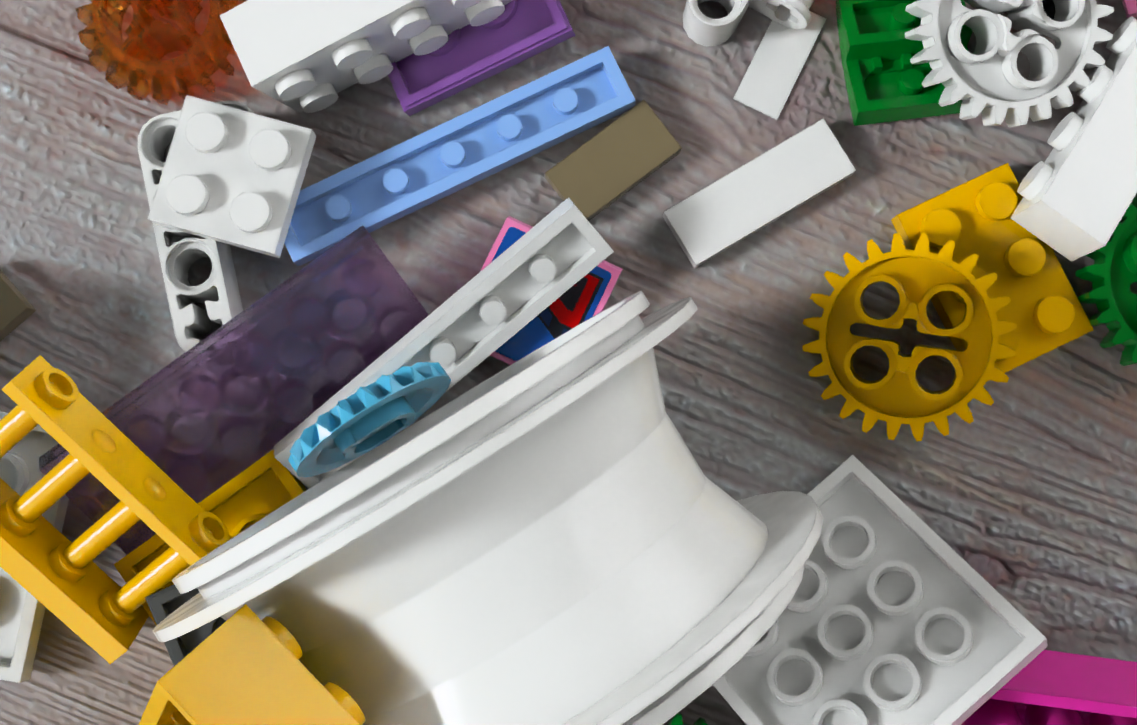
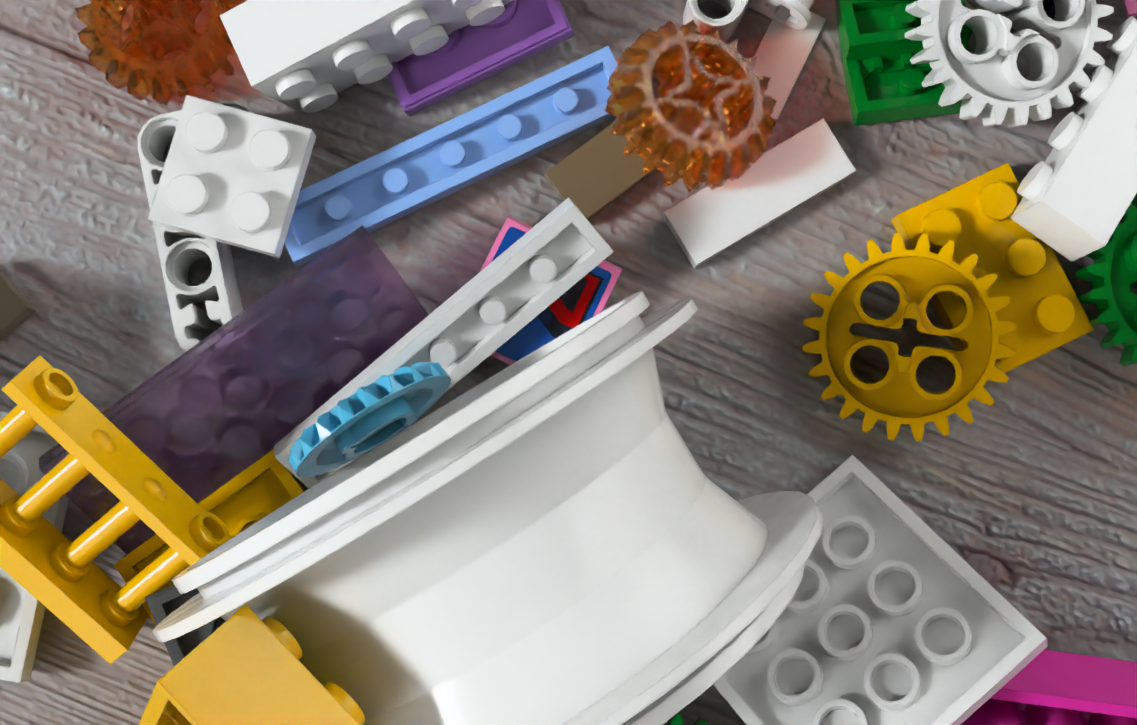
none -> clear orange gear [605,20,777,192]

